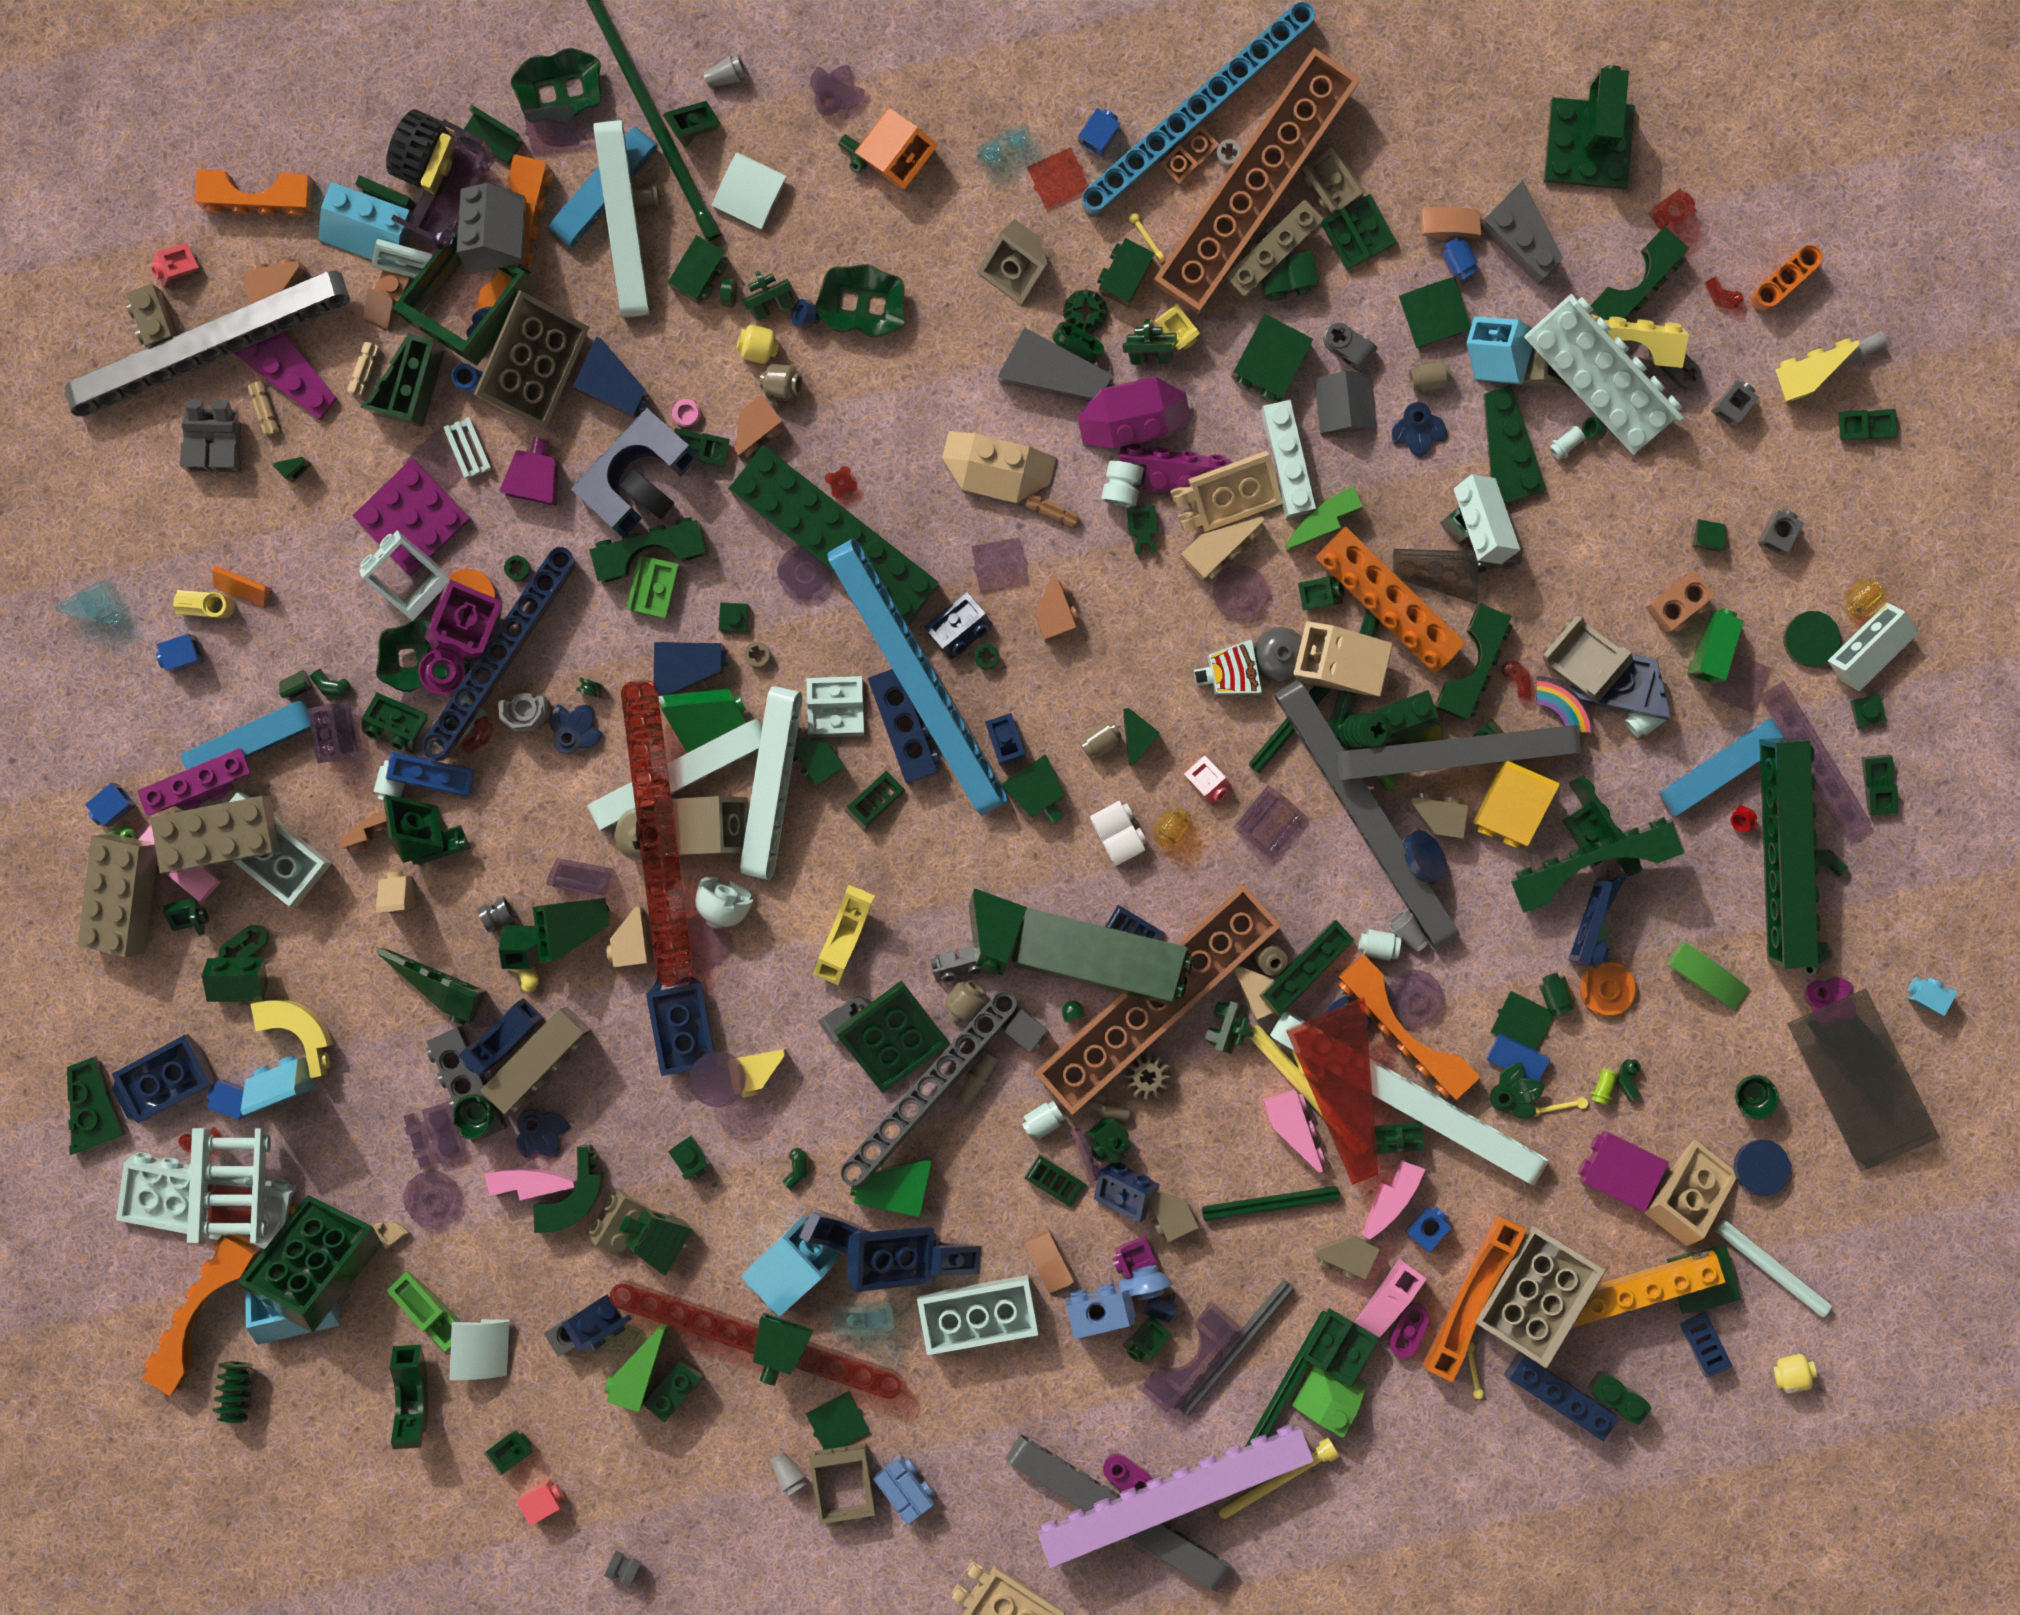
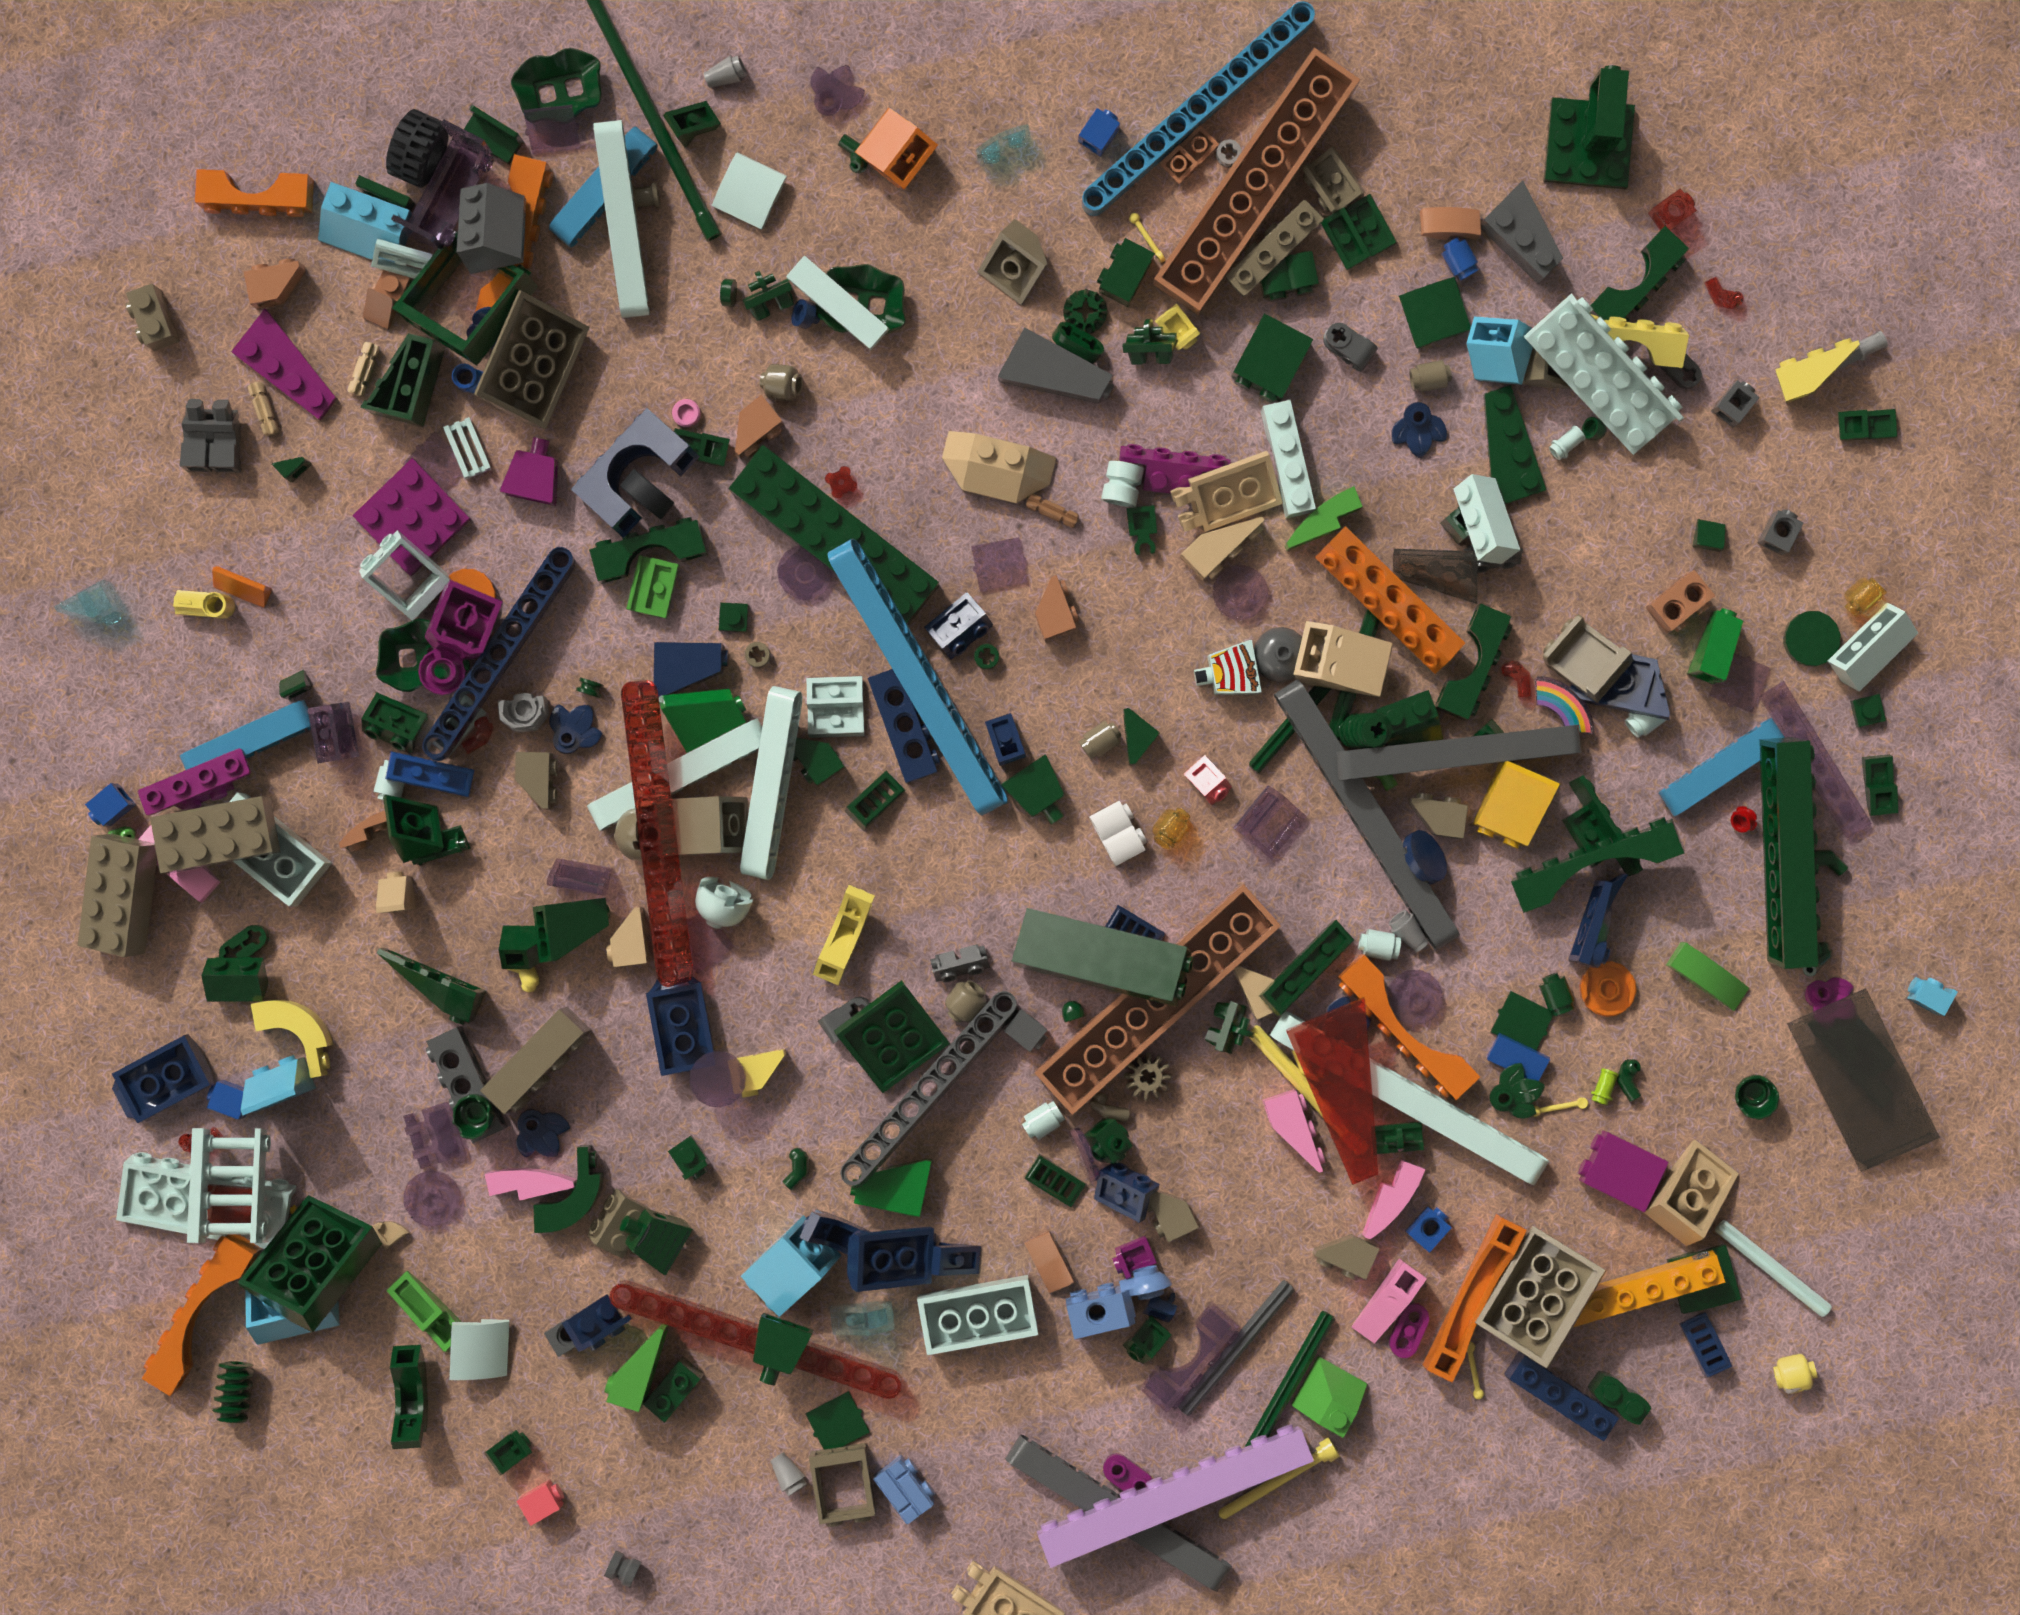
beam [64,271,350,416] -> none
dark green wing [67,1056,125,1155] -> none
coral bracket [151,243,199,287] -> none
blue brick [156,634,204,673] -> none
dark green bracket [163,898,209,936] -> none
dark green arm [309,668,351,698] -> none
light yellow plate [420,133,456,195] -> none
dark blue arch [459,998,543,1076] -> none
dark grey wheel [478,896,515,933] -> none
dark green bush [504,555,531,581] -> none
dark blue slope [573,336,650,418] -> none
dark green brick [668,235,728,304] -> none
light yellow head [736,325,779,364] -> none
dark tan pin [956,1050,999,1107] -> none
dark green slope [968,888,1027,976] -> none
clear red piece [1027,147,1089,209] -> none
magenta wedge [1077,377,1191,448] -> none
dark green axle [1202,1186,1340,1222] -> none
dark tan brick [1253,941,1288,976] -> none
dark green bracket [1298,576,1344,610] -> none
dark green slope [1301,1308,1381,1387] -> none
dark grey slope [1314,371,1376,434] -> none
dark blue tile [1733,1139,1791,1196] -> none
orange beam [1750,244,1823,312] -> none
none -> dark tan slope [515,752,558,809]
none -> light aqua tile [786,256,889,350]

